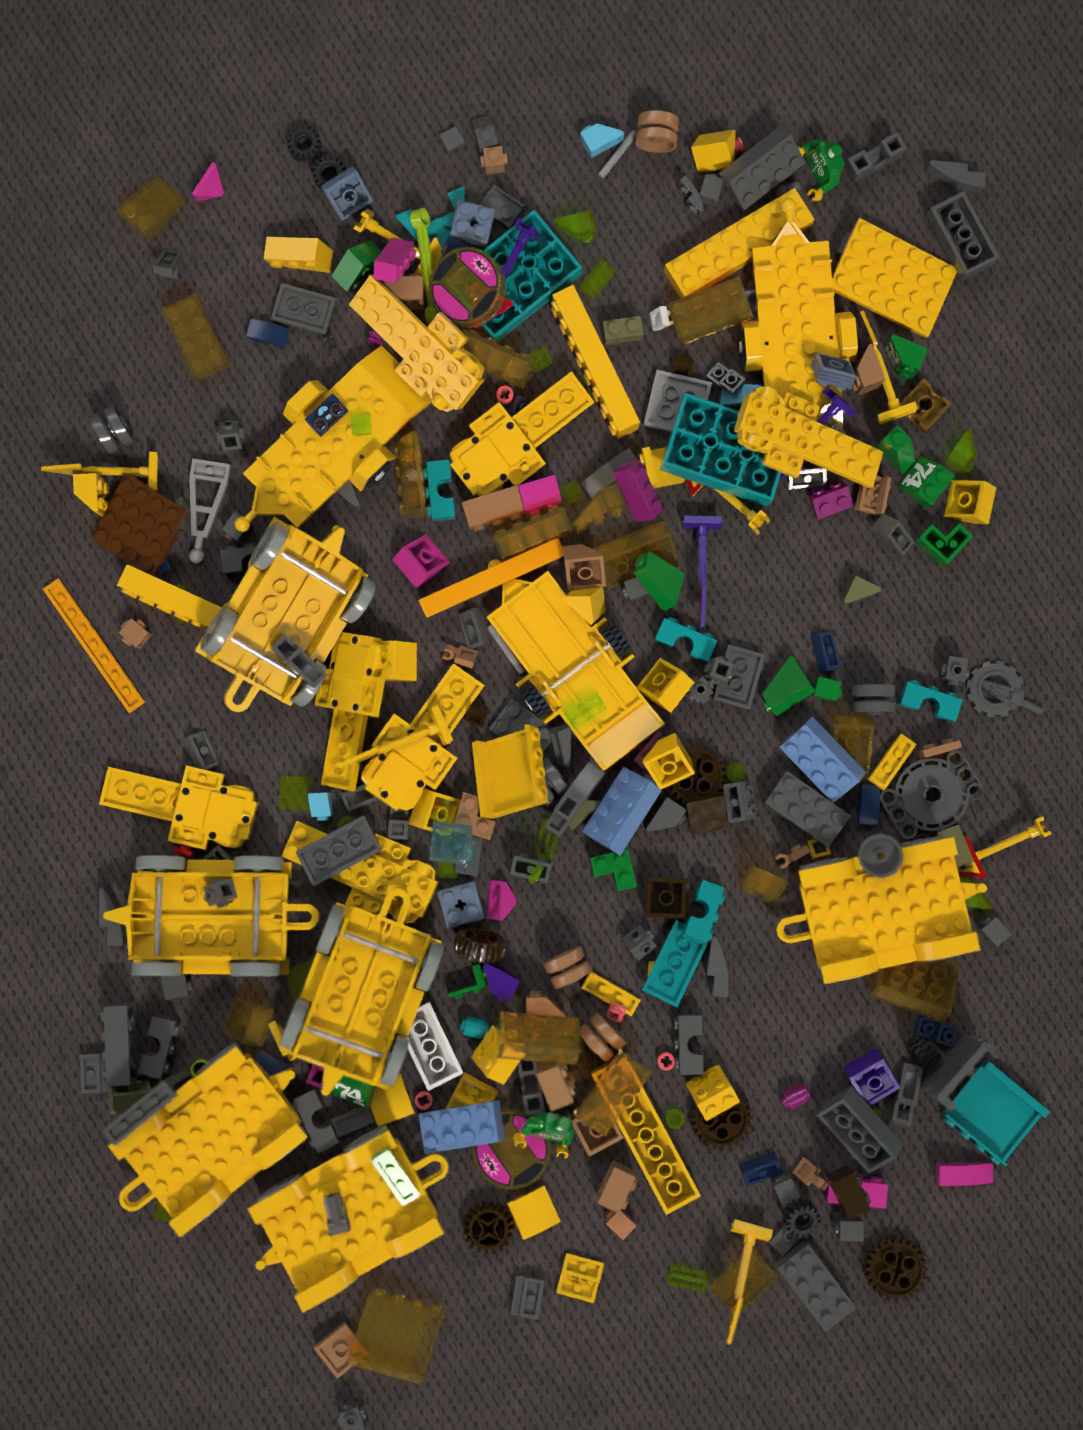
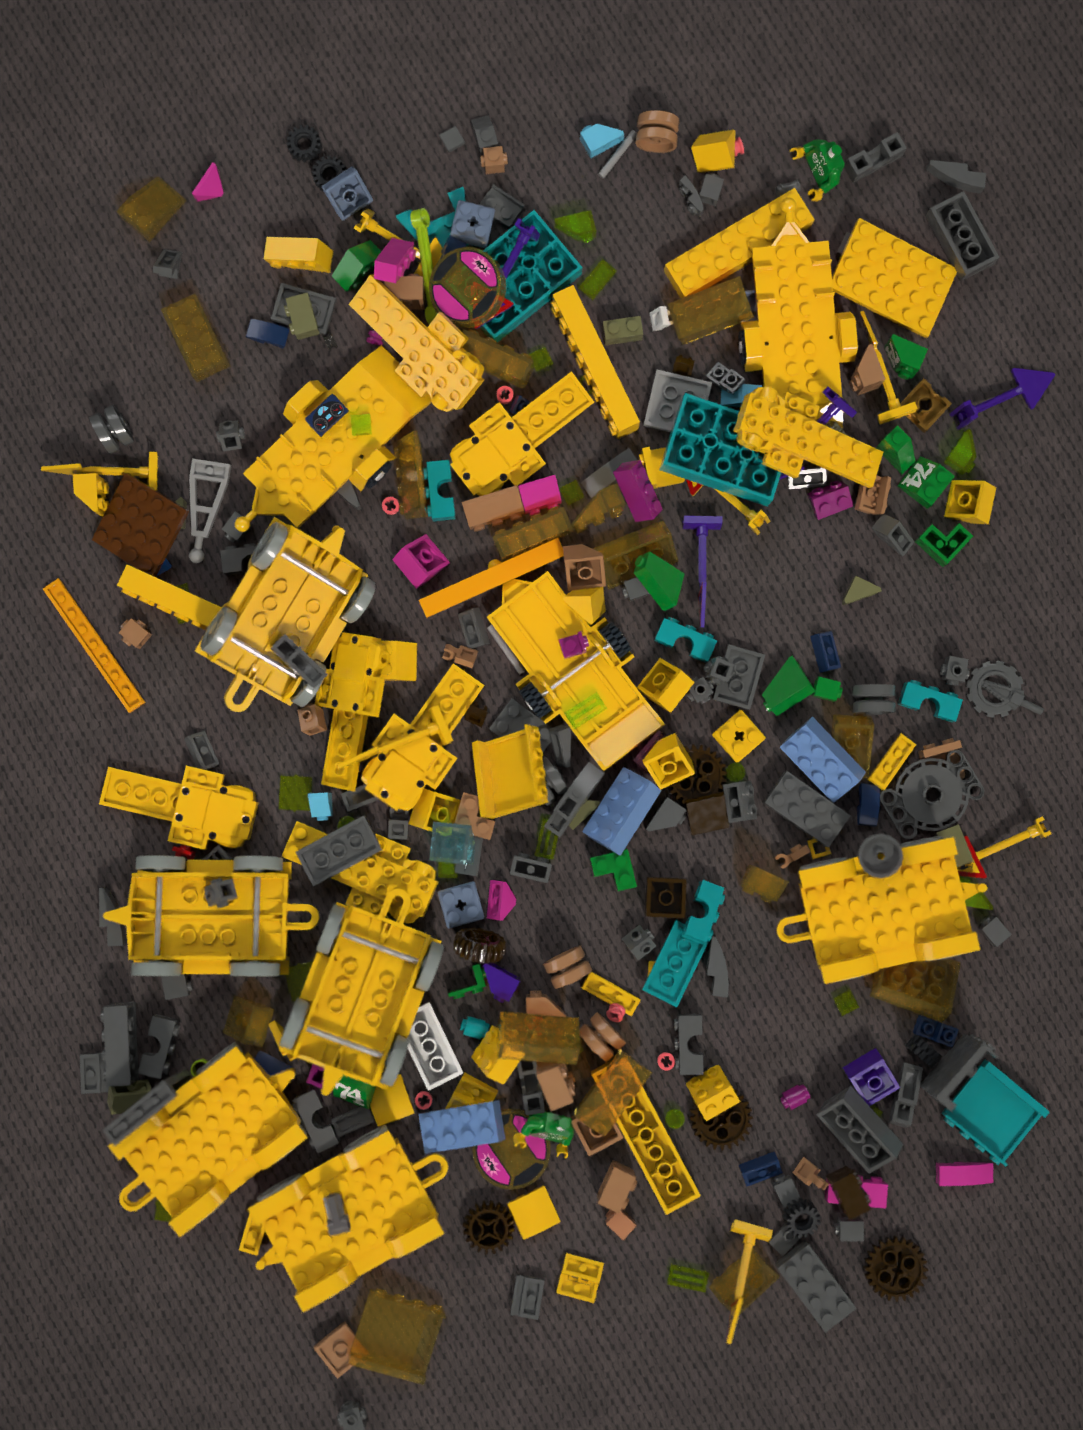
plate [371,1147,420,1206] -> none
clear neon green tile [528,863,544,884] -> none
dark grey brick [719,126,805,210] -> none
sand blue brick [811,353,857,390] -> none
none -> yellow hinge [239,1214,265,1256]
none -> olive brick [284,292,320,340]
none -> medium nougat brick [297,704,327,736]
none -> coral bush [382,497,400,515]
none -> magenta bracket [559,631,589,659]
none -> yellow brick [712,710,766,763]
none -> clear neon green tile [832,990,859,1016]
none -> dark purple piece [949,368,1055,431]

